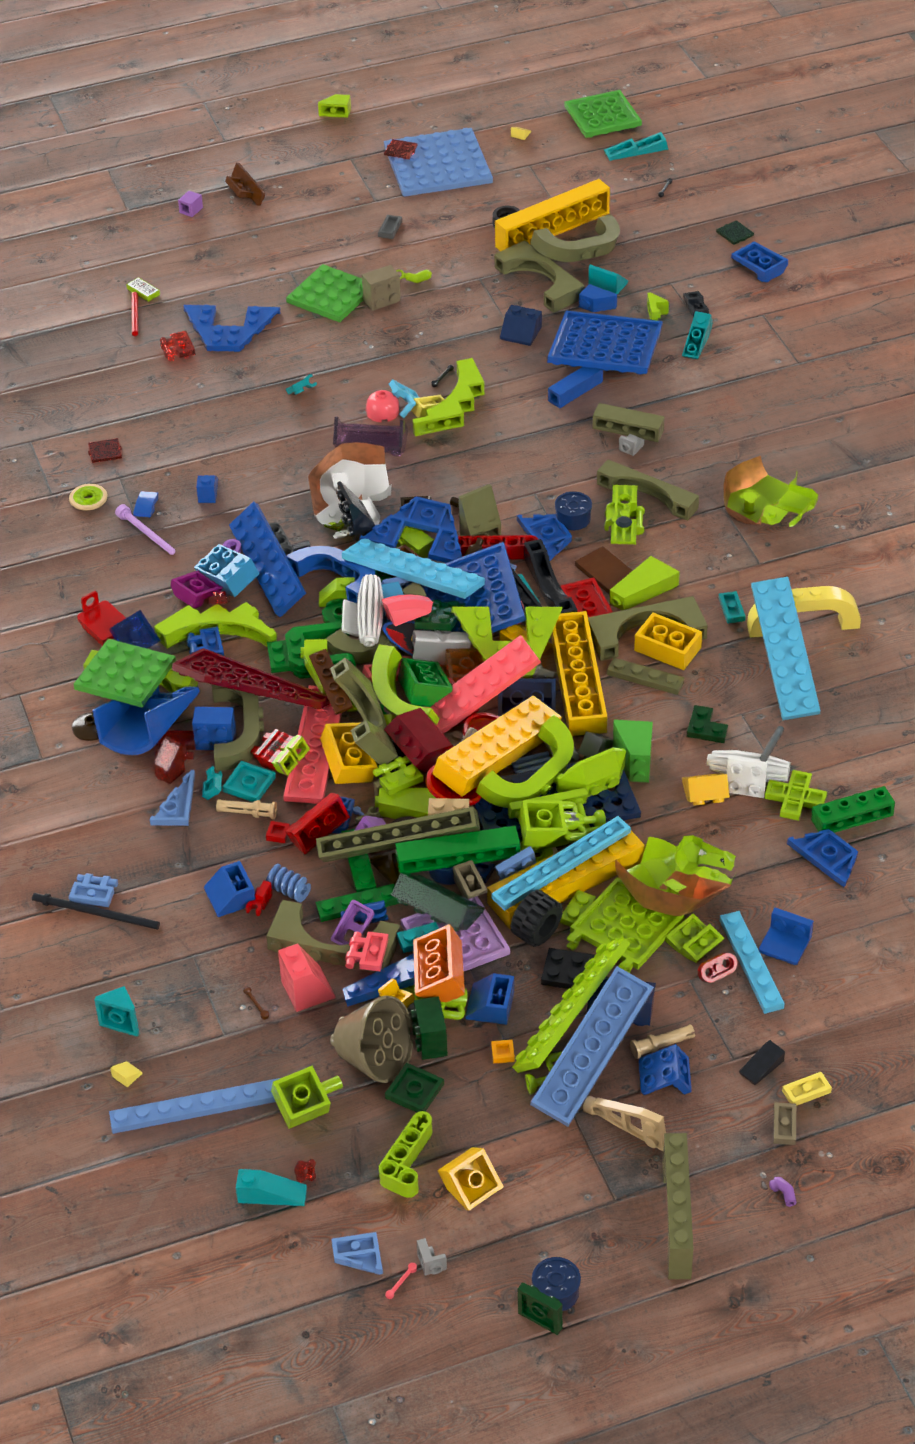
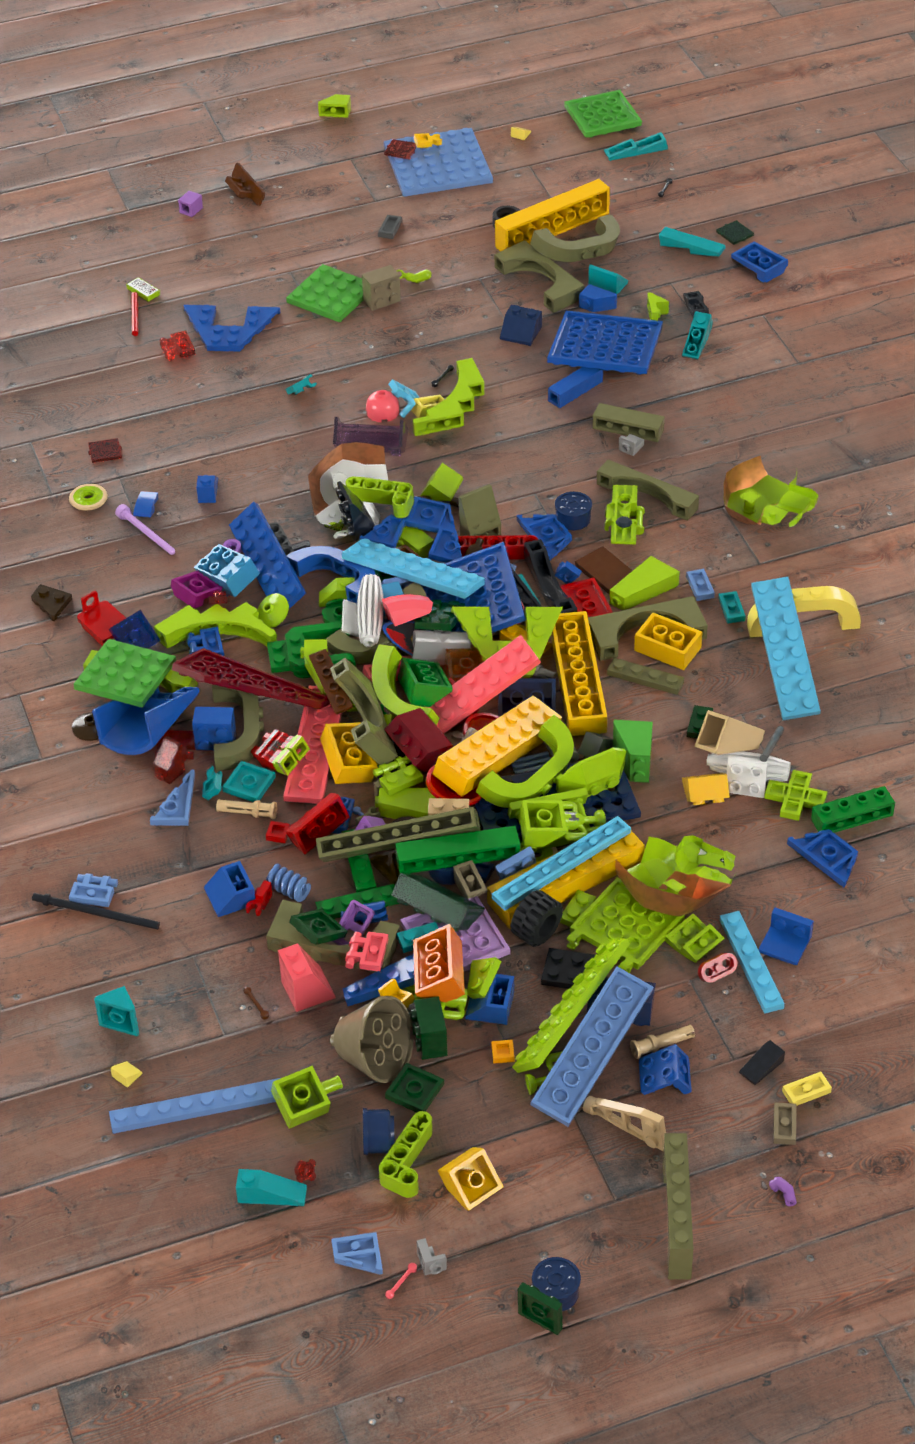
none -> dark brown wing [31,584,72,621]
none -> lime dish [258,593,289,628]
none -> dark green plate [289,909,347,945]
none -> lime beam [345,476,414,518]
none -> dark blue wheel [363,1108,395,1155]
none -> yellow plate [414,133,442,148]
none -> lime slope [420,463,463,501]
none -> lime wing [467,957,501,999]
none -> blue bracket [555,561,582,584]
none -> teal slope [659,227,725,257]
none -> medium blue plate [686,569,715,601]
none -> tan slope [695,710,765,755]

